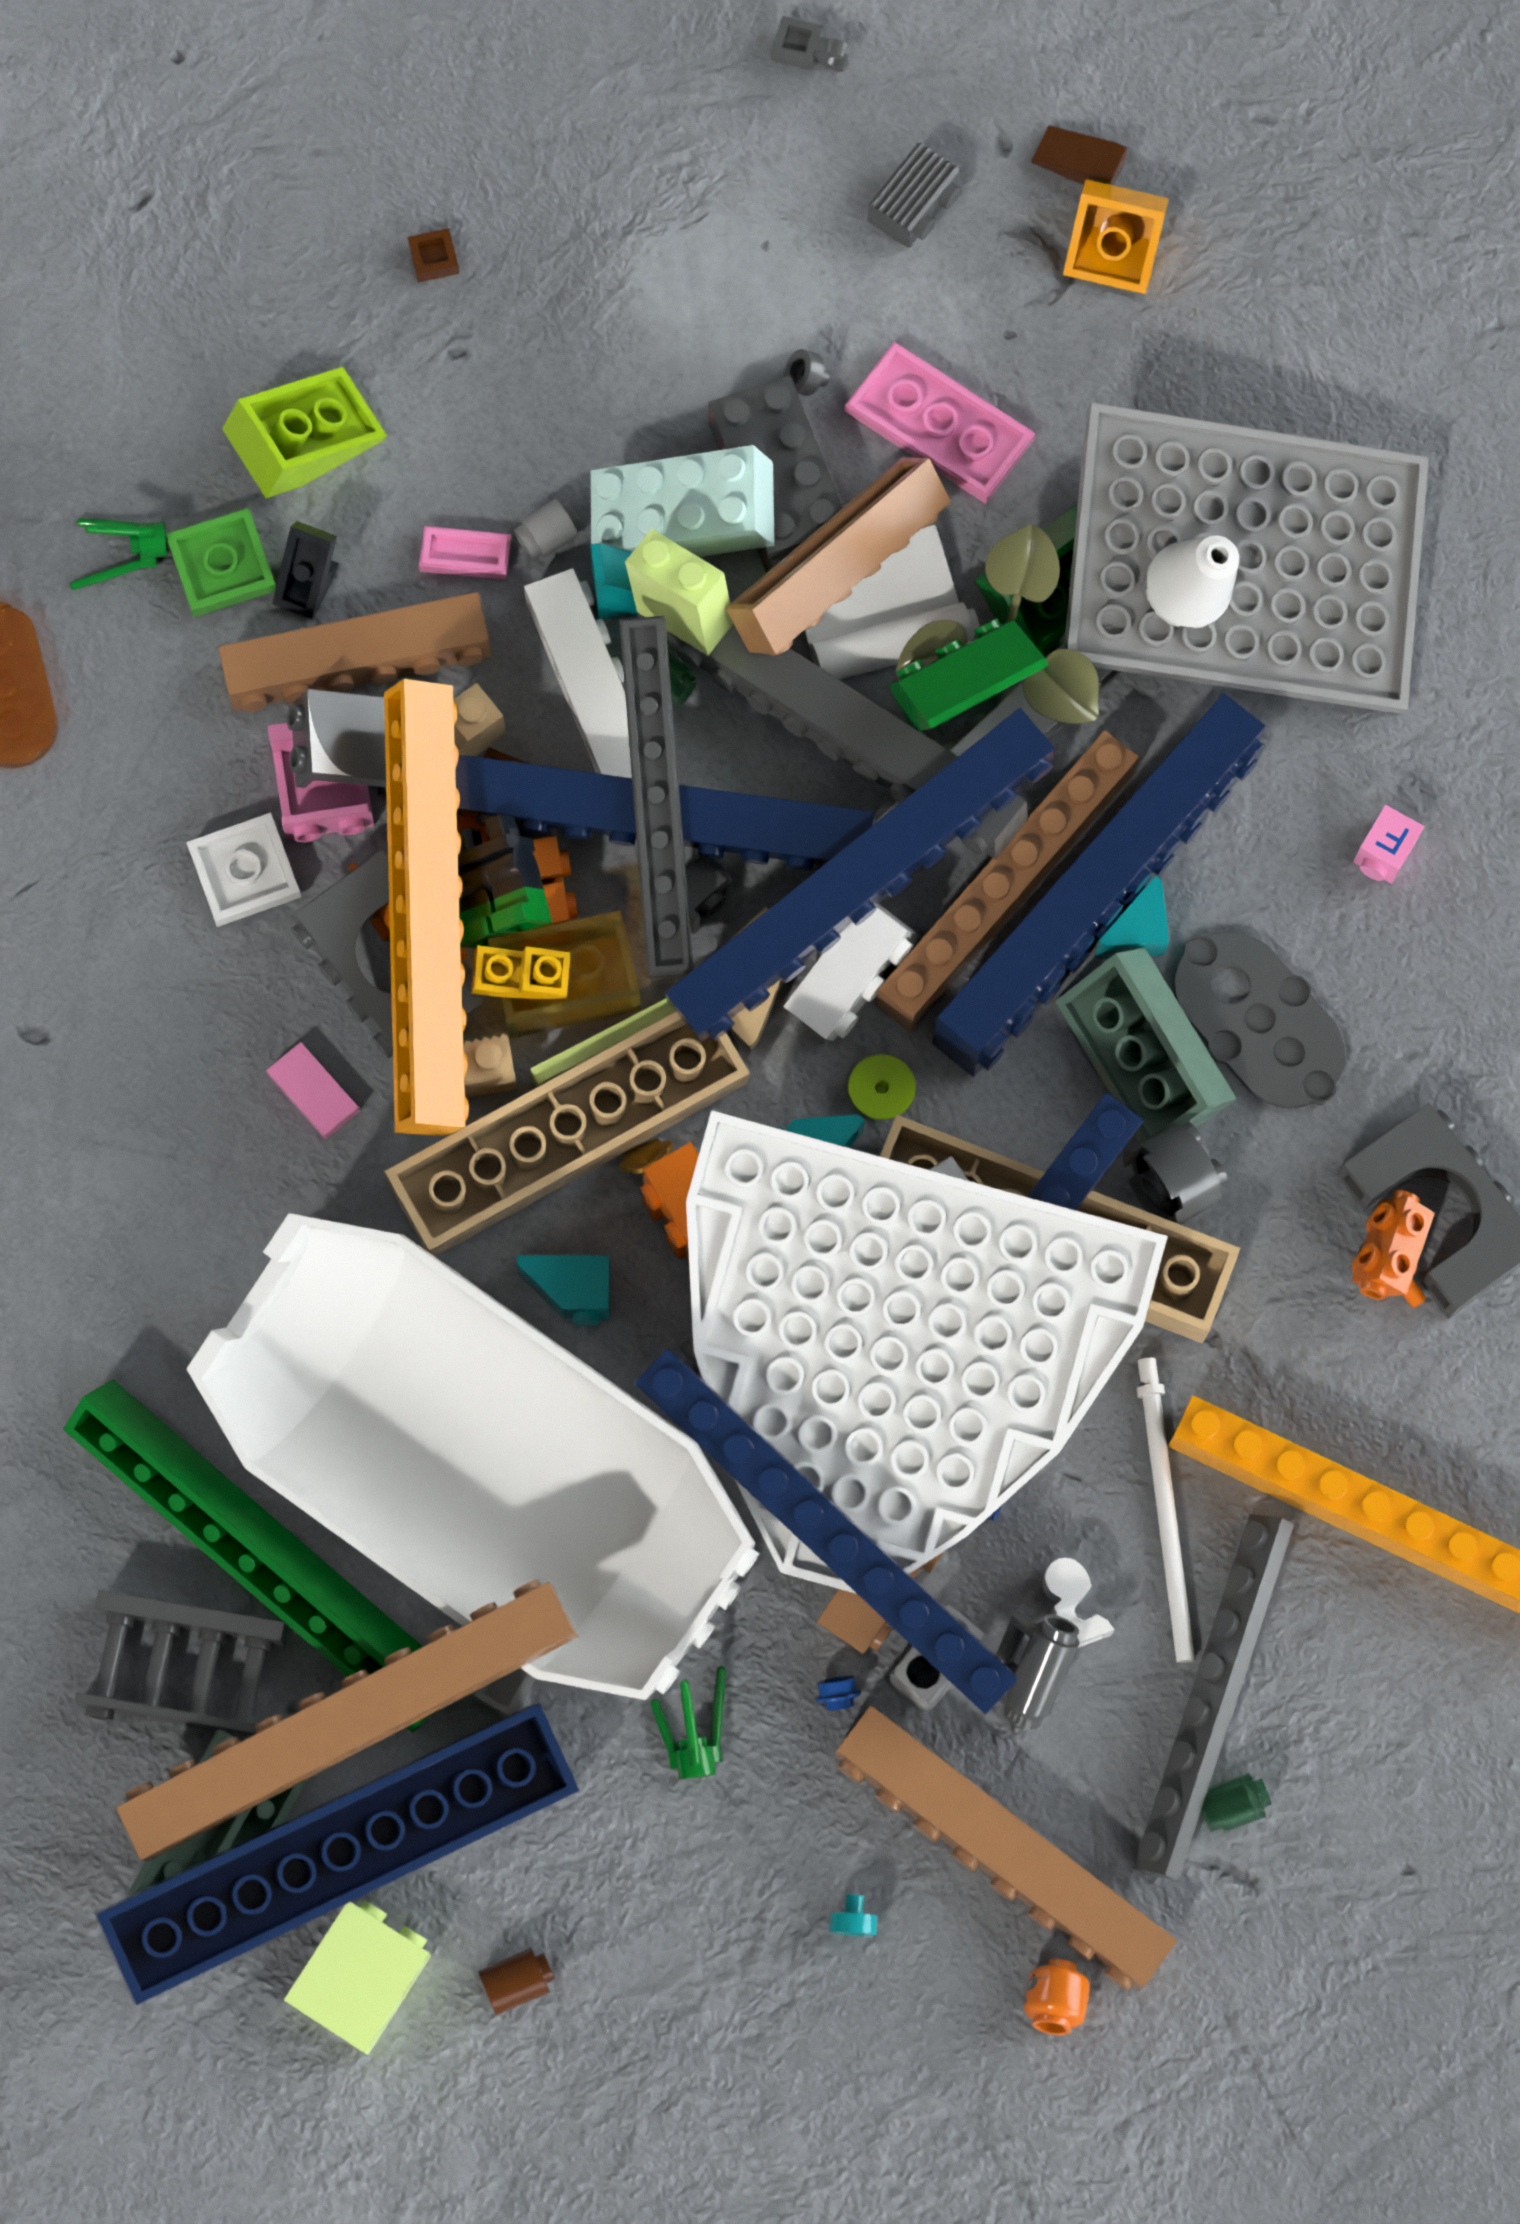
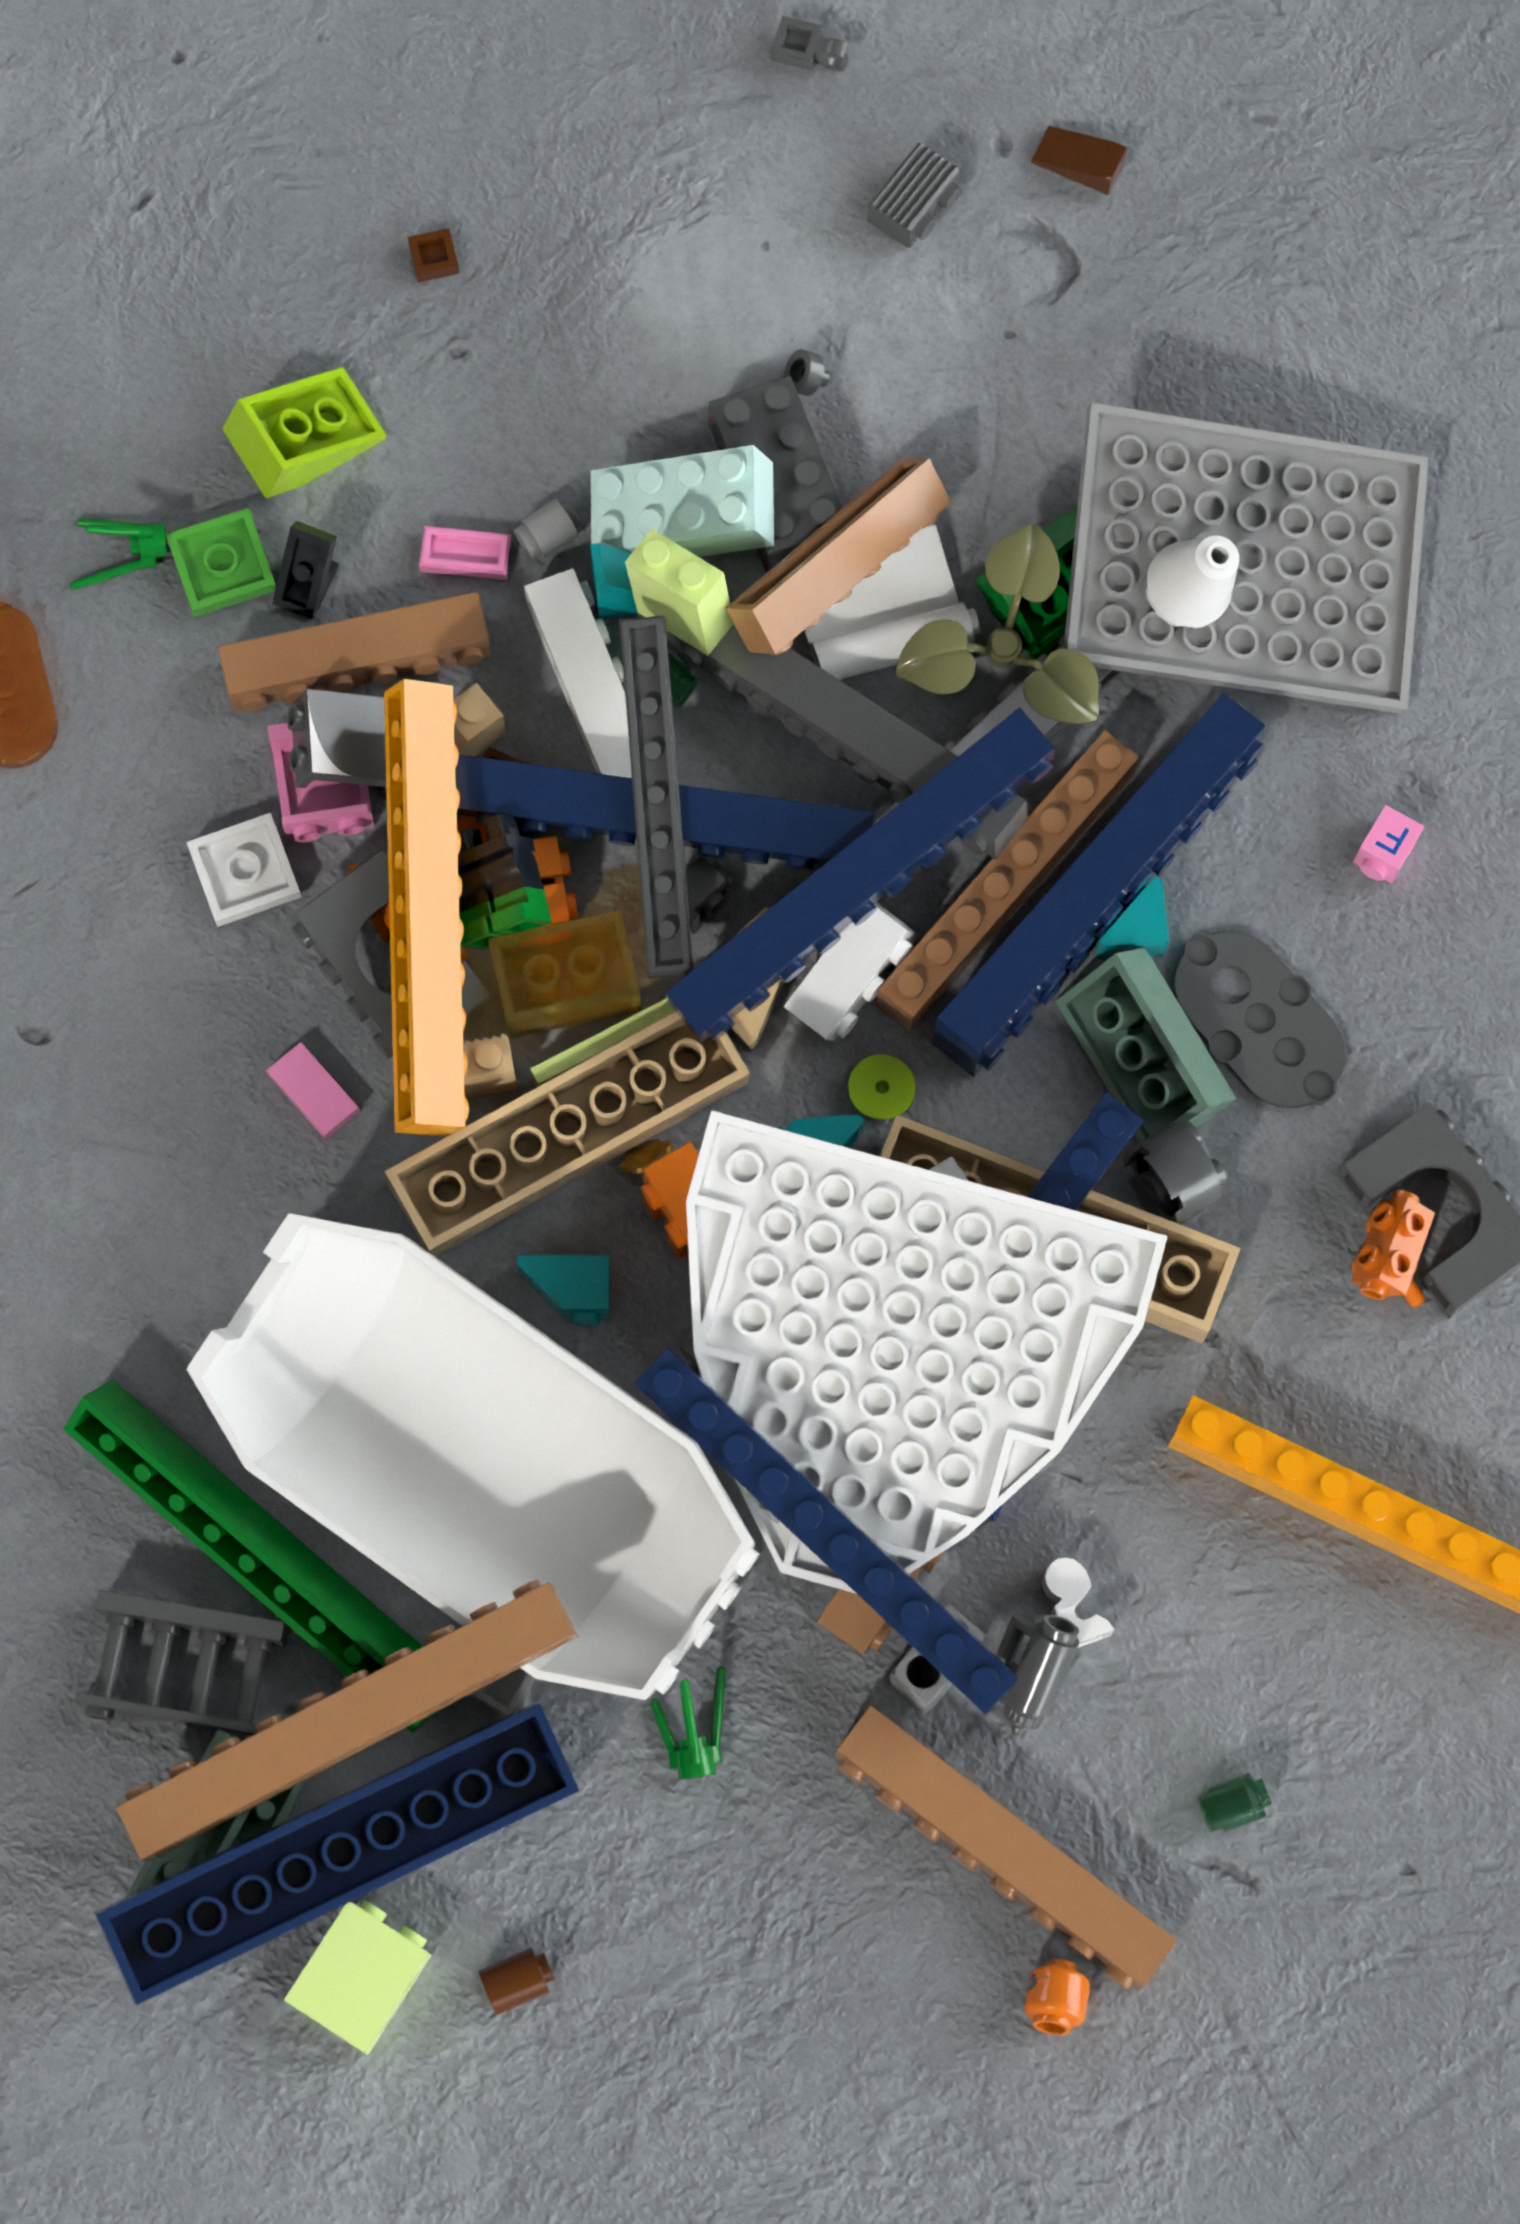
yellow slope [471,945,571,999] -> none
blue plate [815,1676,861,1711] -> none
teal tile [829,1894,878,1936] -> none
bright pink tile [844,342,1036,504] -> none
green slope [888,618,1049,731] -> none
light orange slope [1063,179,1169,294] -> none
dark grey plate [1133,1514,1294,1881] -> none
white bar [1136,1358,1195,1663] -> none

